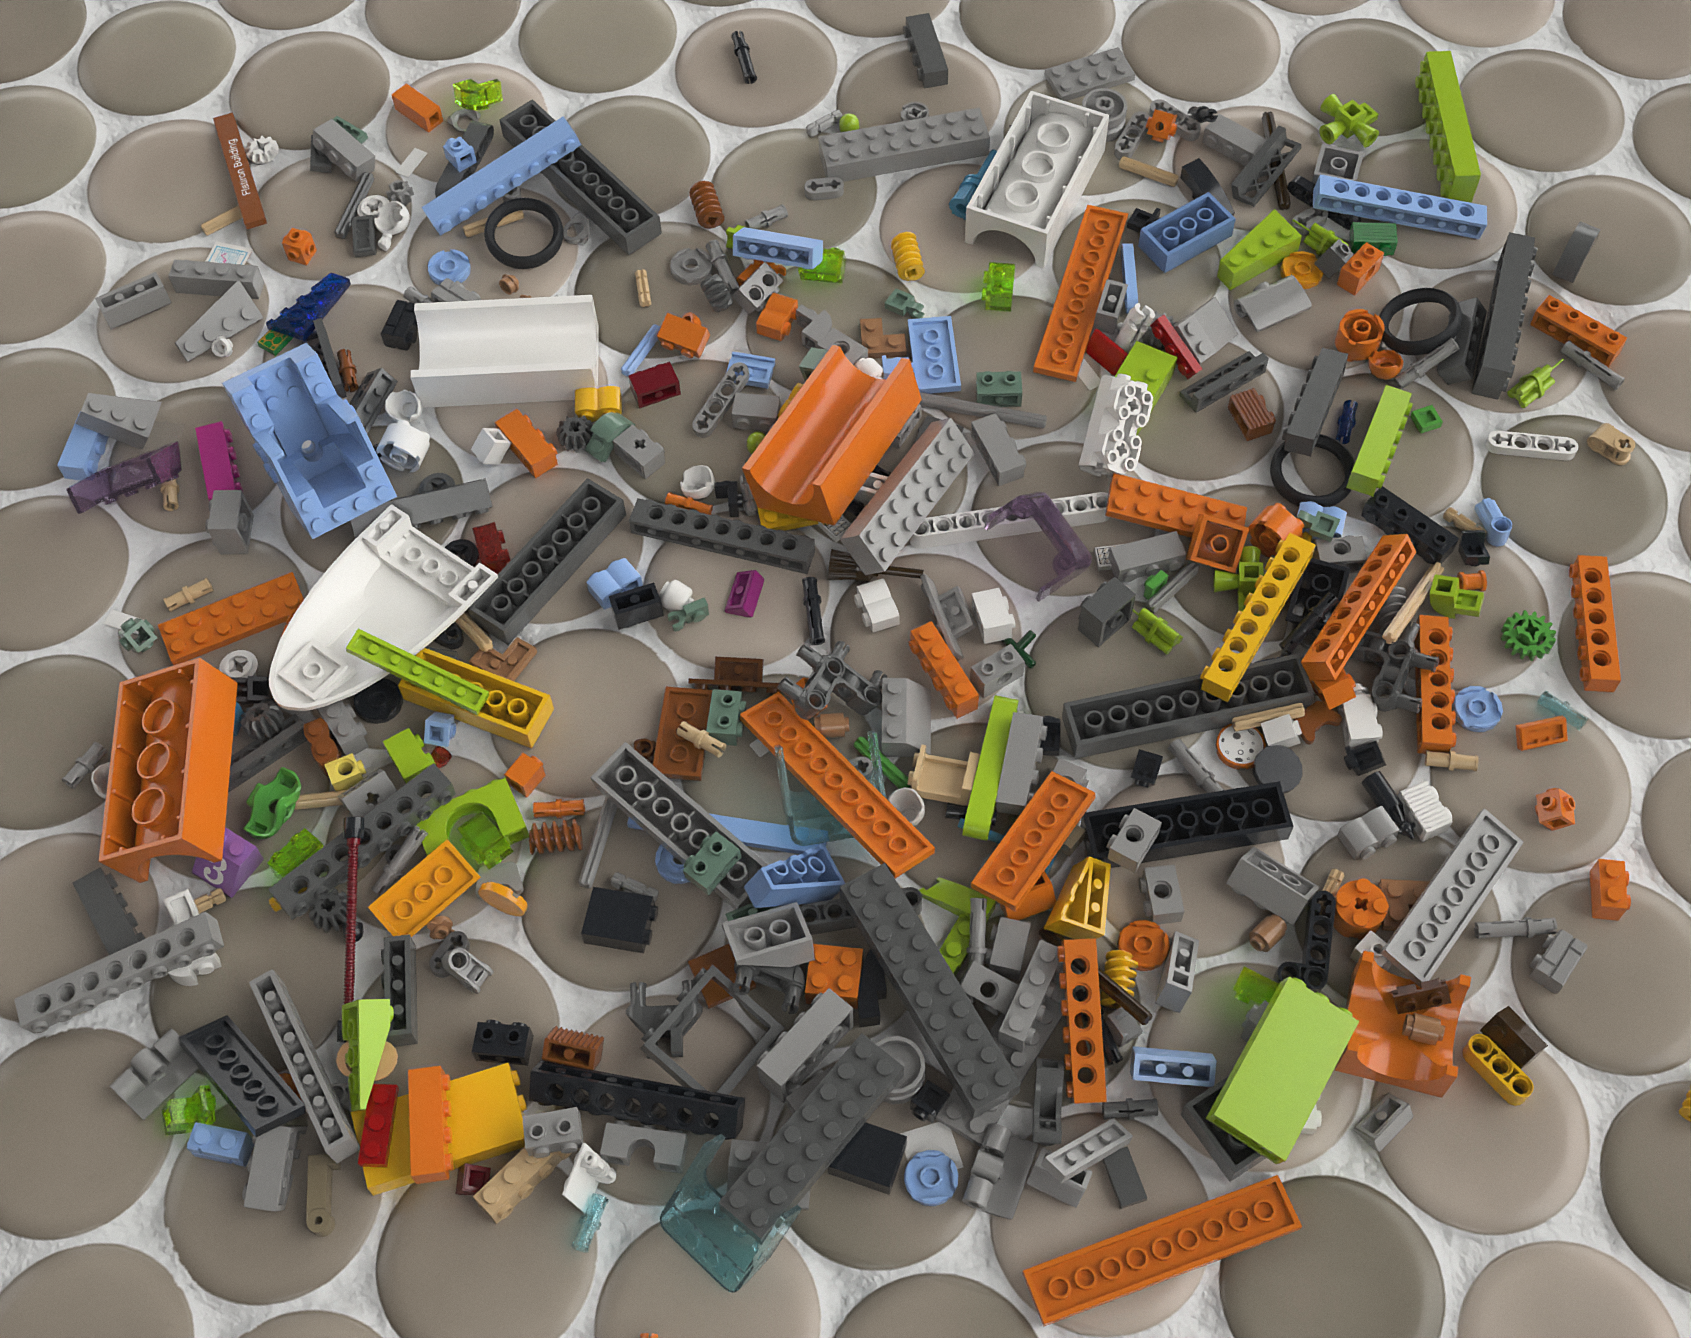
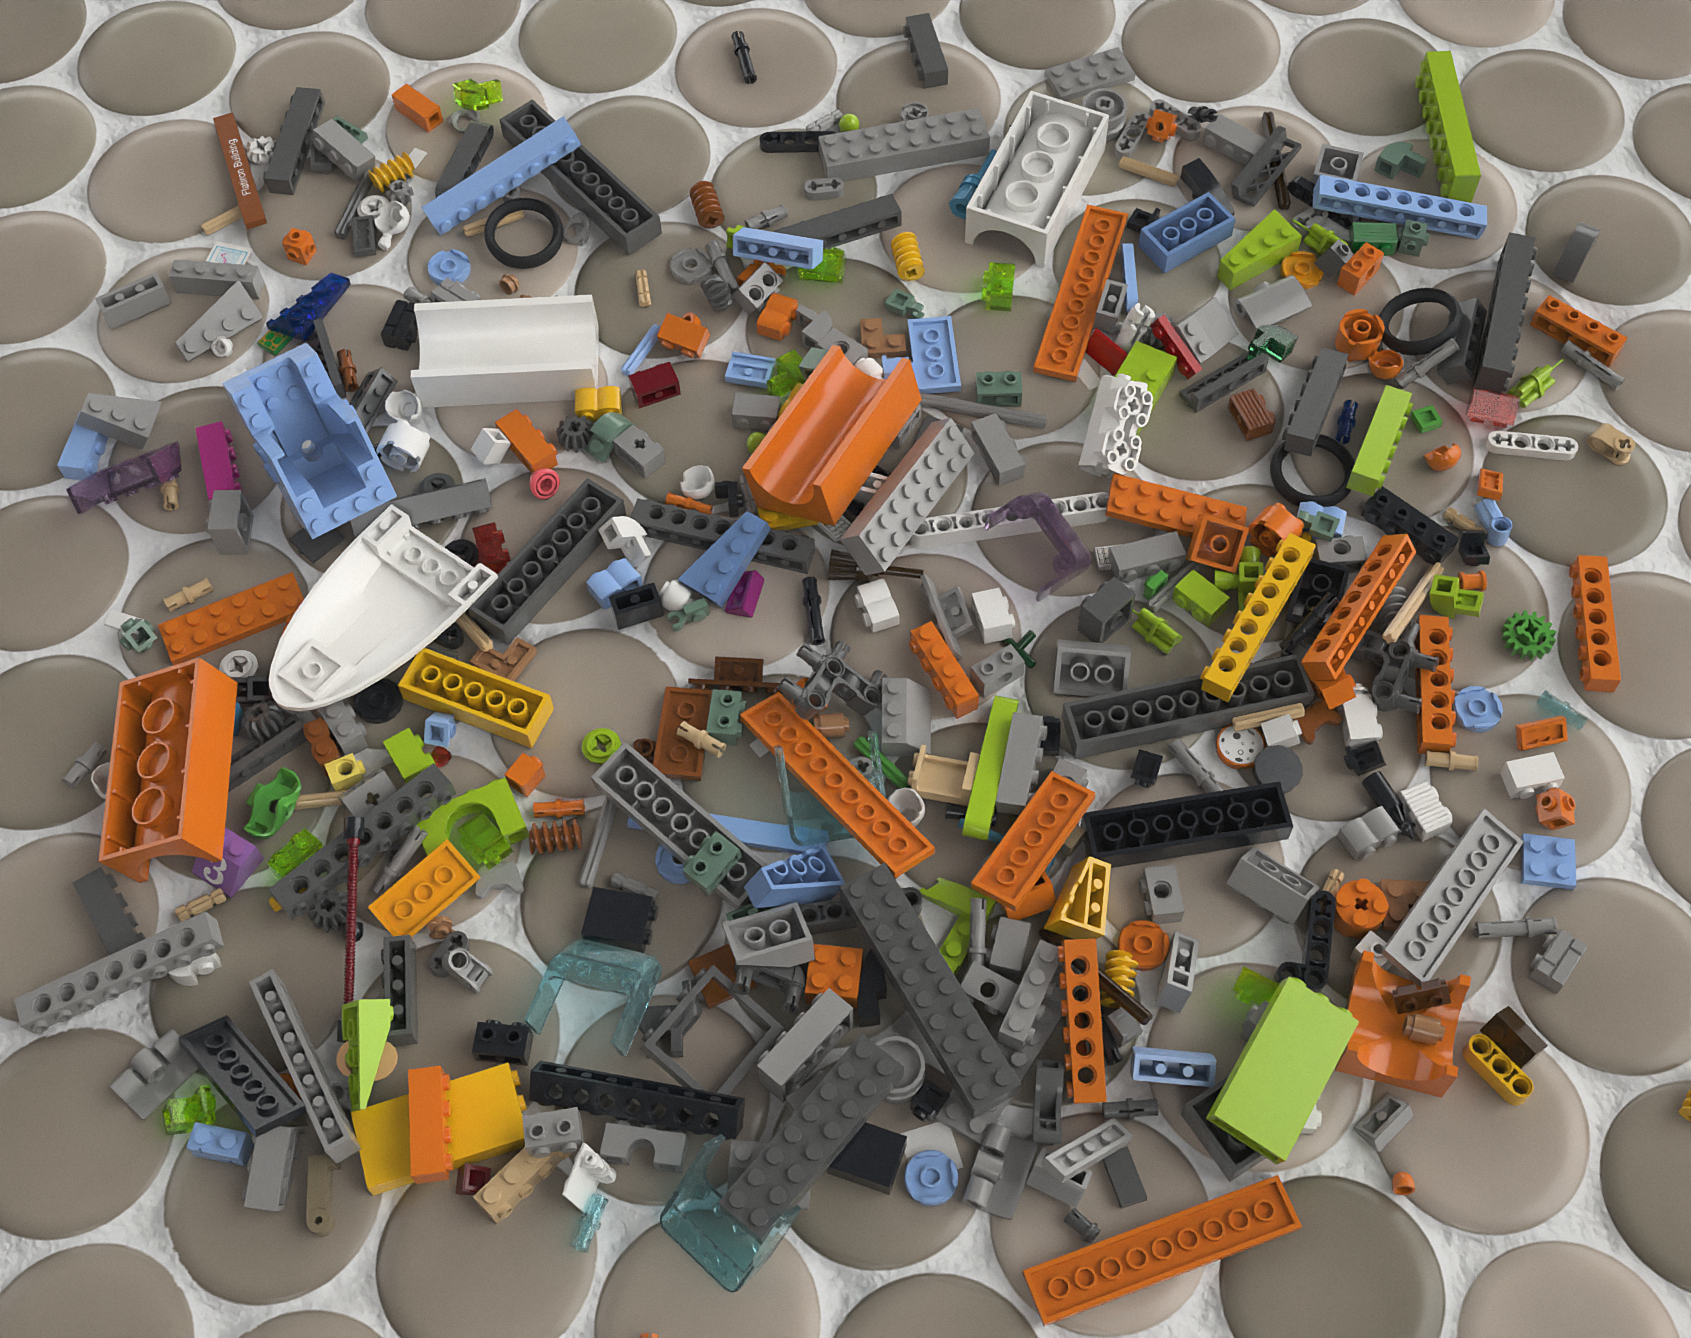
white tile [163,889,199,944] -> none
lime plate [346,628,489,715] -> none
red plate [358,1084,399,1168] -> none
light blue brick [443,137,477,172] -> none
light orange tile [478,882,528,917] -> none
dark orange brick [542,1026,604,1070] -> none
light grey beam [693,362,750,438] -> none
light grey brick [1107,808,1162,873] -> none
medium nougat brick [1249,914,1287,952] -> none
lime brick [1319,94,1379,148] -> none
orange brick [1590,859,1631,921] -> none
none -> dark grey brick [263,87,325,195]
none -> dark grey piece [289,528,345,564]
none -> yellow piece [367,152,415,193]
none -> clear light blue windscreen [524,939,662,1057]
none -> coral brick [529,468,560,500]
none -> lime gear [582,728,621,765]
none -> white brick [598,516,651,568]
none -> medium blue wedge [678,511,771,608]
none -> black beam [759,131,836,153]
none -> clear neon green brick [767,349,805,397]
none -> dark grey brick [773,194,902,250]
none -> light grey slope [1054,639,1131,697]
none -> dark grey pin [1064,1208,1100,1243]
none -> lime piece [1172,569,1230,627]
none -> clear green brick [1247,325,1298,363]
none -> sand green brick [1374,142,1428,180]
none -> orange hinge [1392,1171,1415,1195]
none -> sand green brick [1397,219,1430,257]
none -> orange hair [1423,443,1462,472]
none -> clear red brick [1466,387,1520,428]
none -> orange plate [1477,468,1503,501]
none -> white brick [1500,752,1565,799]
none -> light blue plate [1521,833,1576,890]

